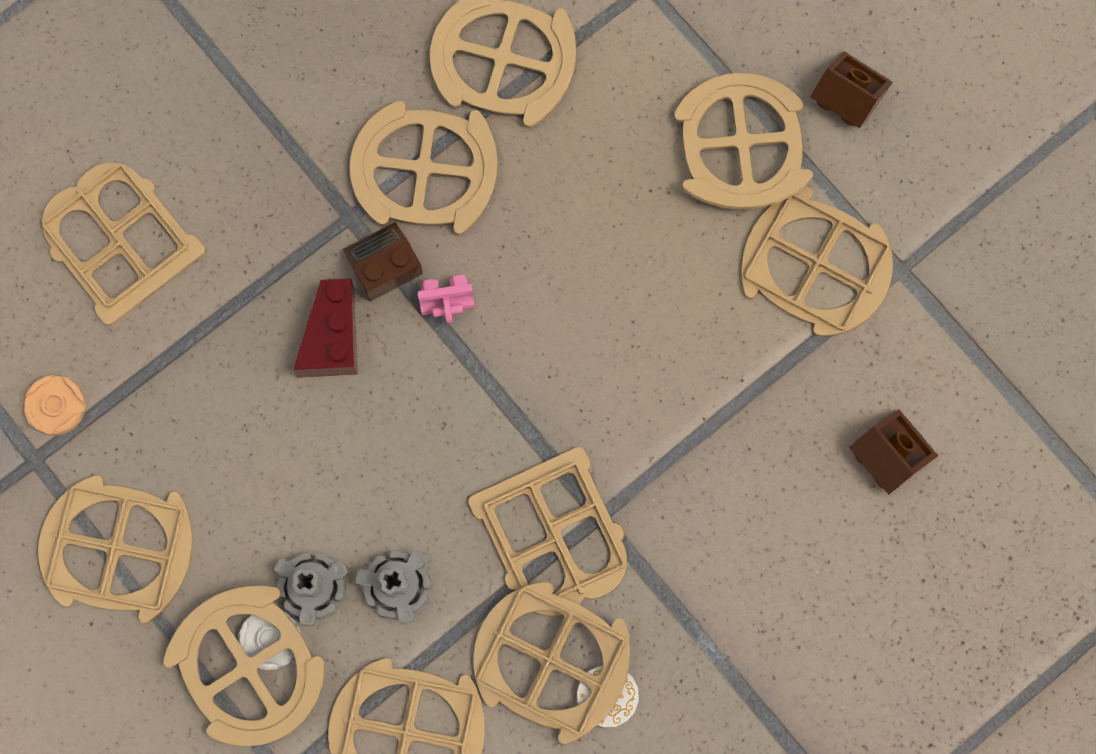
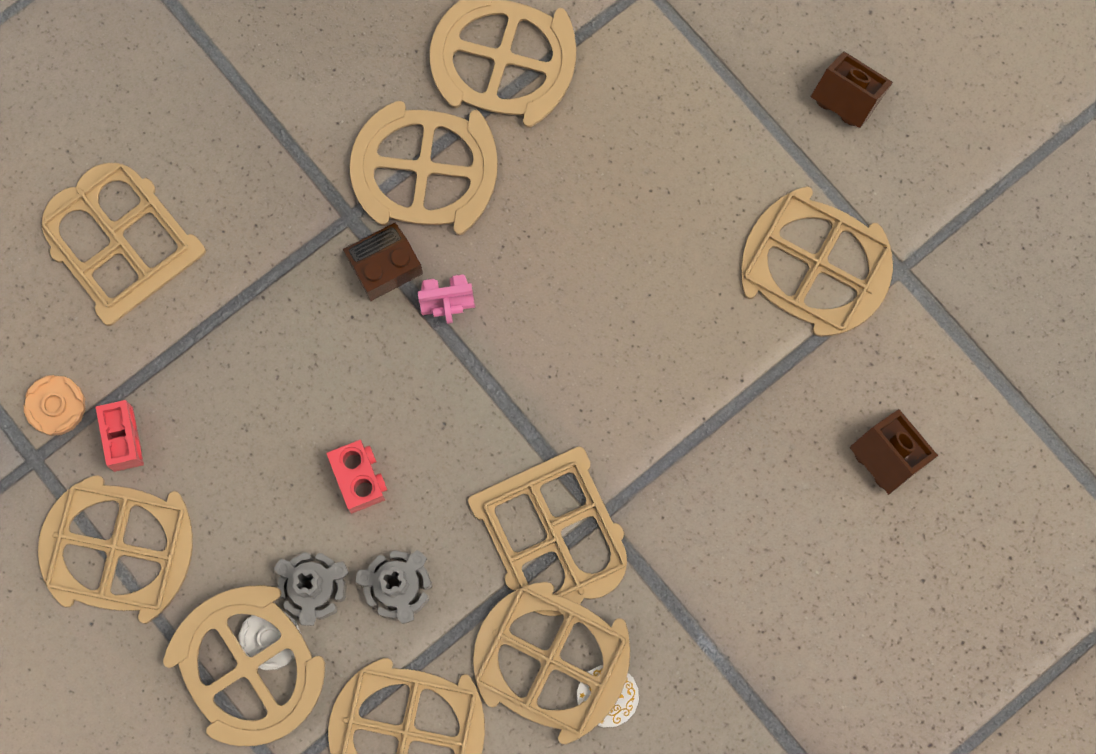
dark red wedge [293,278,358,378] -> none
tan window [674,73,813,209] -> none
none -> coral brick [96,400,144,472]
none -> coral brick [326,439,387,514]

